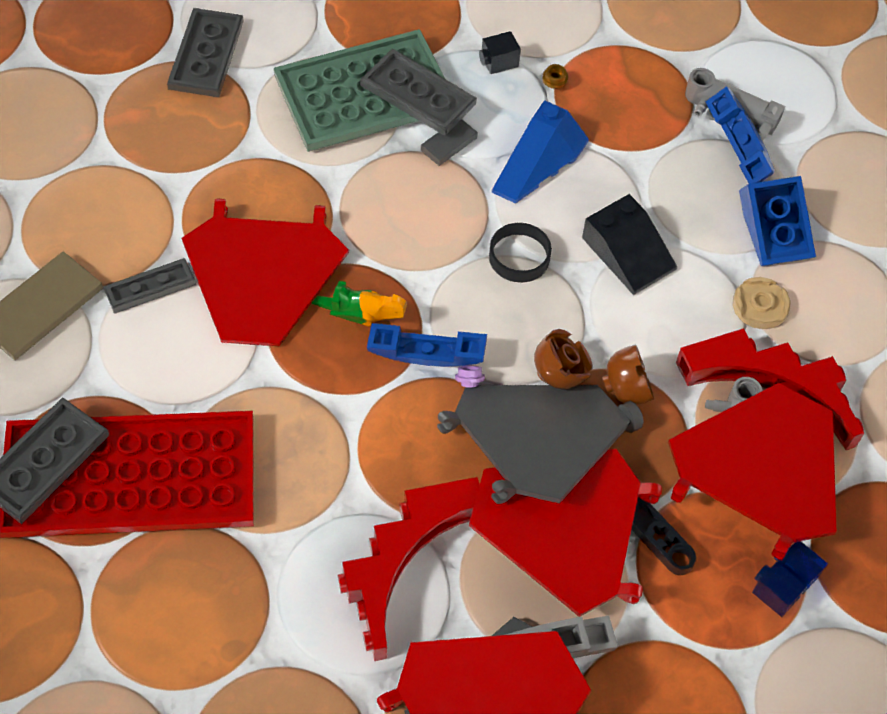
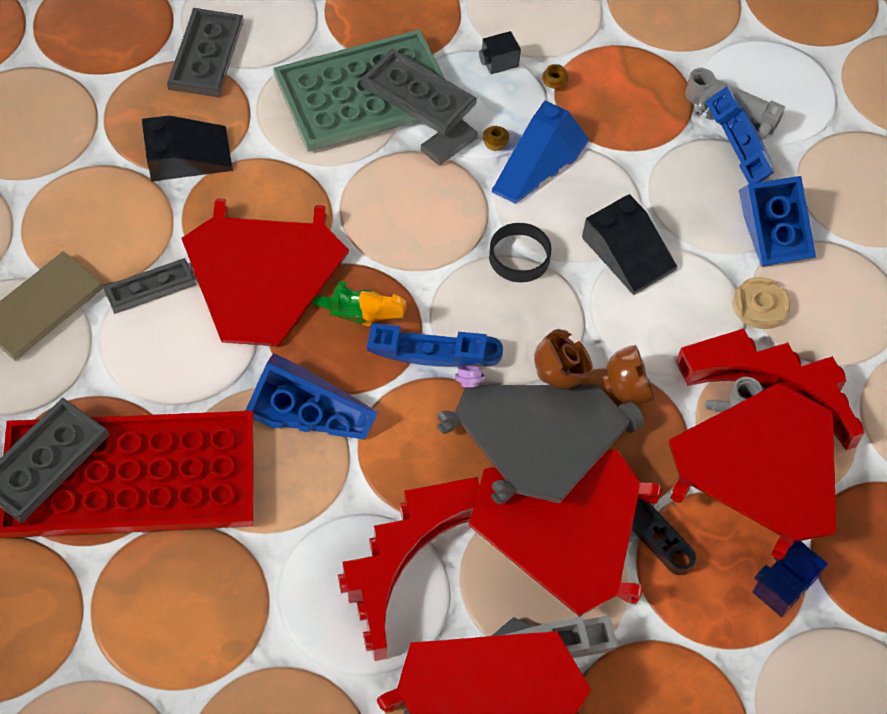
none -> black slope [142,115,233,182]
none -> blue wedge [245,353,378,439]
none -> blue tile [479,336,503,366]
none -> pearl gold plate [483,126,509,151]

